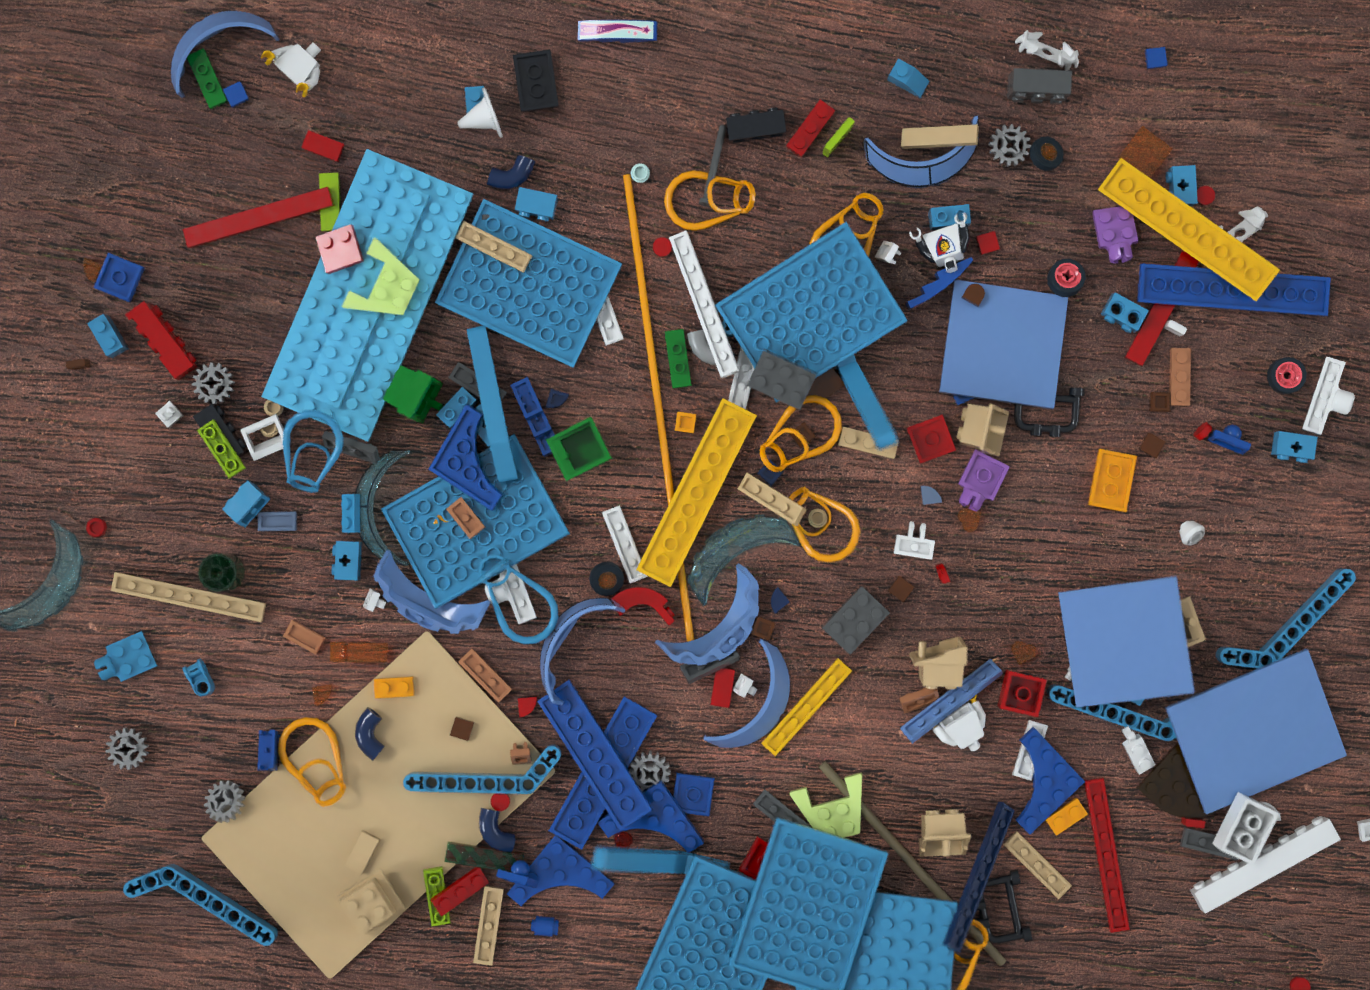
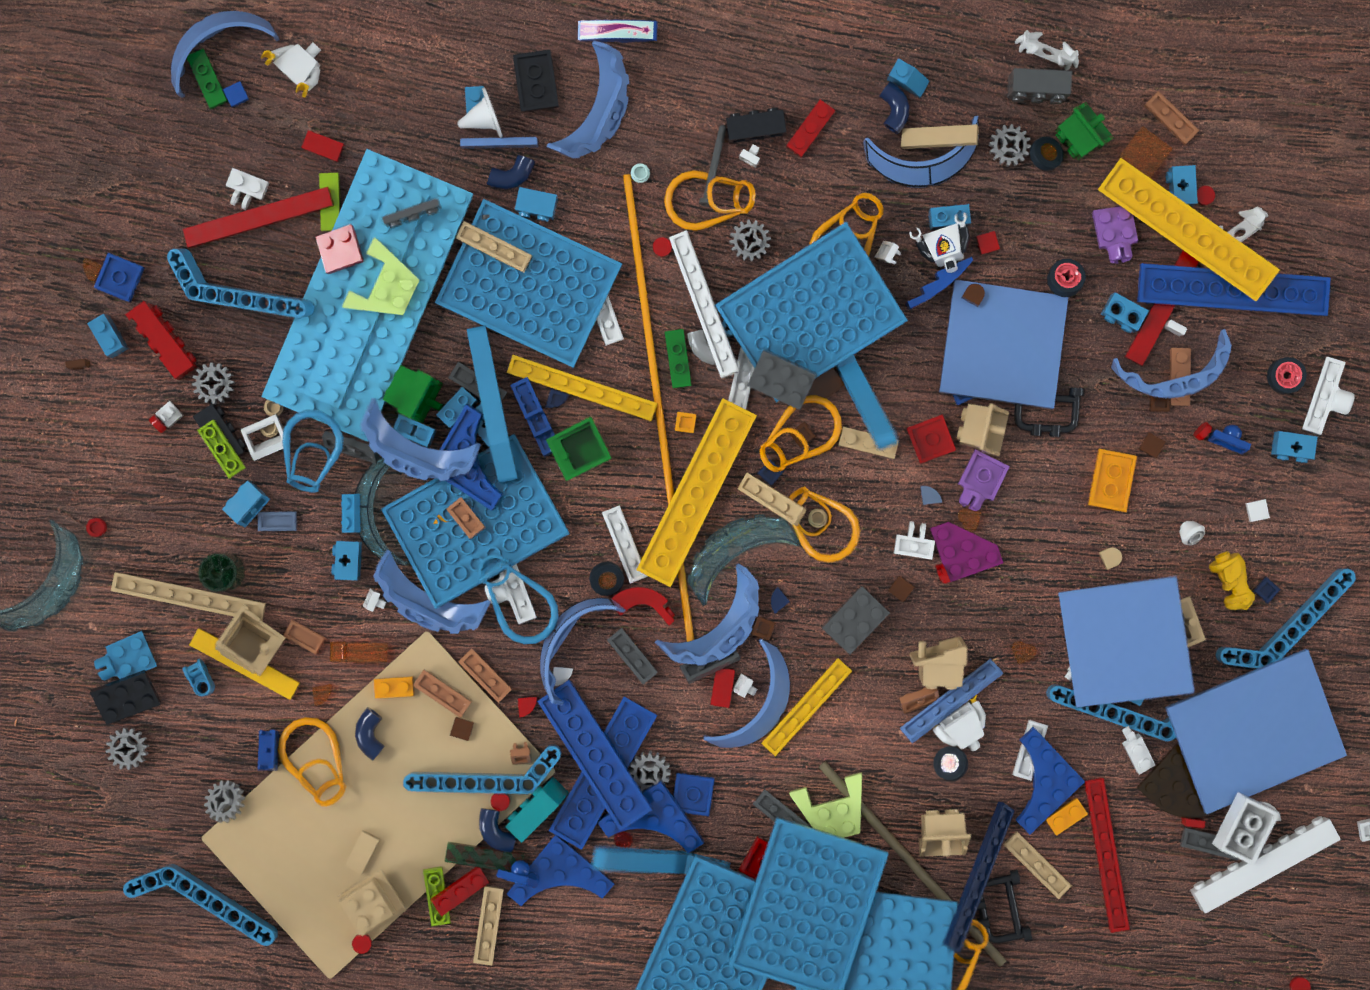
blue brick [531,916,559,937] -> none
lime tile [822,118,855,158] -> none
red brick [997,670,1047,717] -> none
blue tile [1145,47,1168,69] -> none
none -> black plate [90,670,161,725]
none -> red tile [149,415,167,433]
none -> dark azure beam [167,248,314,318]
none -> yellow tile [189,628,300,700]
none -> tan piece [215,606,286,676]
none -> white hinge [225,168,269,210]
none -> red tile [352,934,372,954]
none -> medium blue windscreen [361,398,481,481]
none -> dark grey plate [382,198,442,228]
none -> dark azure brick [393,414,437,448]
none -> nougat plate [413,669,472,718]
none -> medium blue tile [460,137,538,149]
none -> teal wedge [505,777,569,843]
none -> yellow tile [507,355,658,422]
none -> medium blue windscreen [547,40,629,158]
none -> white tile [553,667,573,686]
none -> dark grey plate [607,628,658,684]
none -> light grey gear [729,219,771,262]
none -> white tile [739,144,760,168]
none -> dark blue cylinder [879,81,910,135]
none -> magenta plate [929,522,1003,582]
none -> black wheel [933,746,968,781]
none -> green piece [1055,102,1114,161]
none -> tan tile [1099,548,1122,570]
none -> medium blue windscreen [1111,329,1231,398]
none -> nougat tile [1144,91,1199,145]
none -> yellow animal [1209,551,1255,610]
none -> white tile [1245,499,1270,522]
none -> dark blue tile [1252,577,1281,604]

